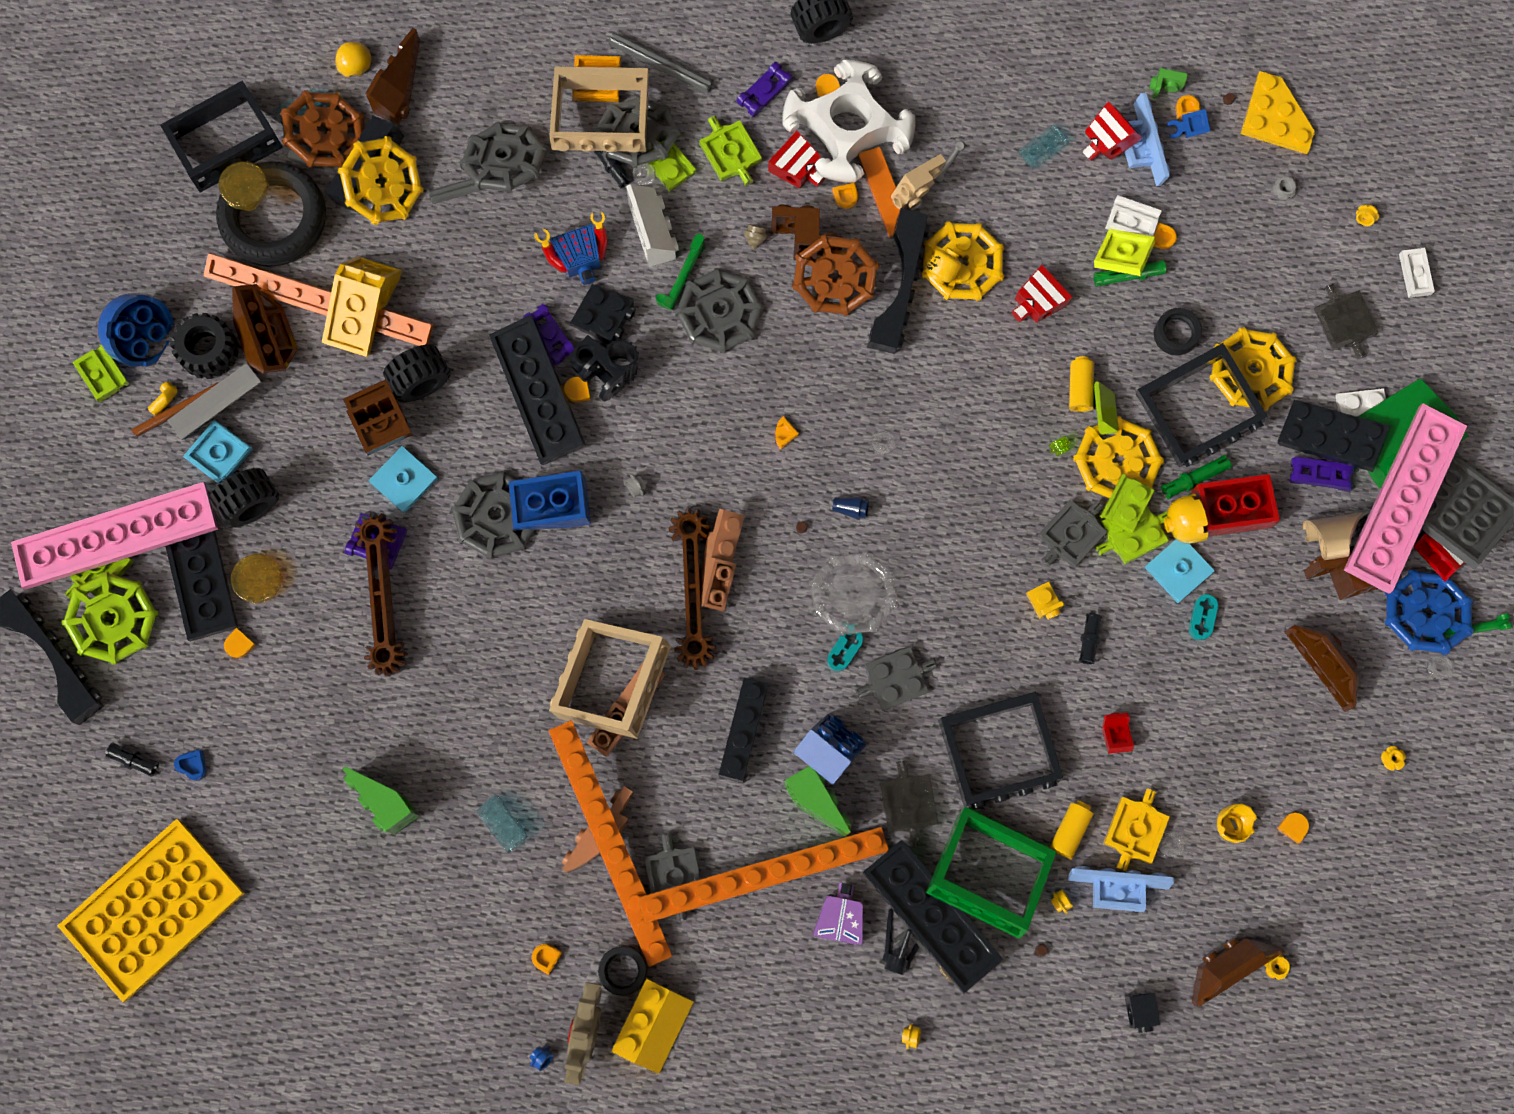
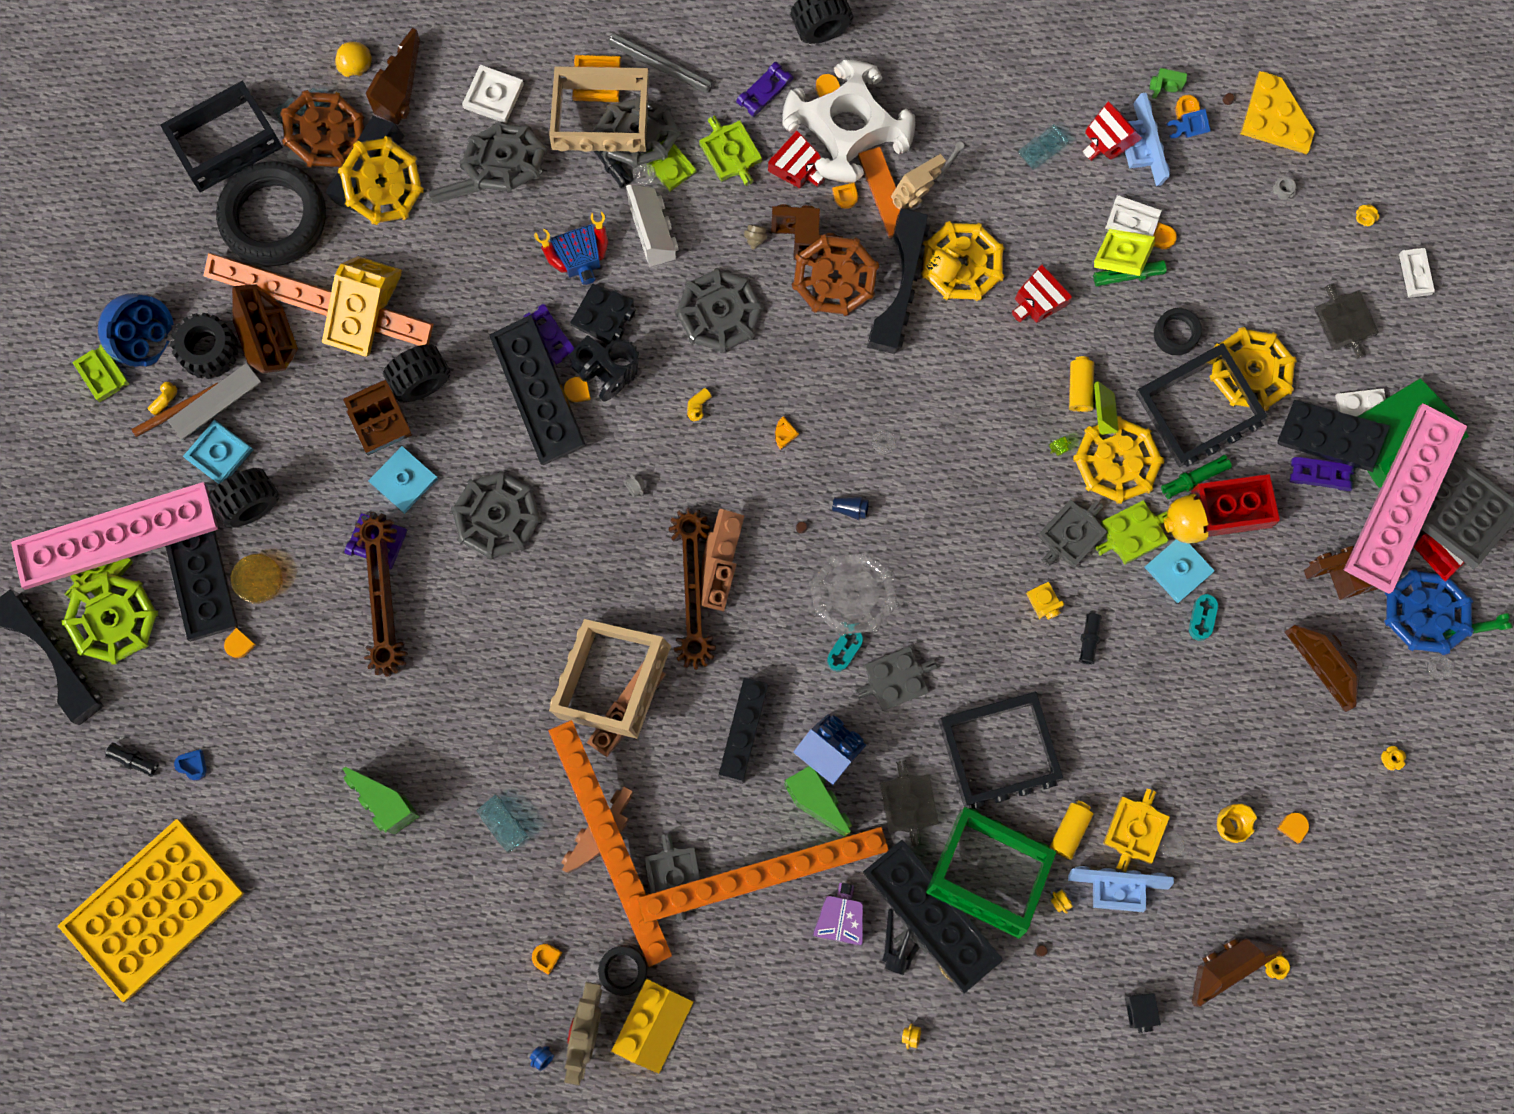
clear yellow tile [218,162,269,211] -> none
blue slope [509,470,591,530] -> none
green hinge [656,234,705,310] -> none
lime plate [1100,474,1154,533] -> none
red bracket [1102,712,1134,754] -> none
tan panel [1303,511,1371,560] -> none
none -> white plate [462,65,524,123]
none -> yellow arm [687,388,712,421]

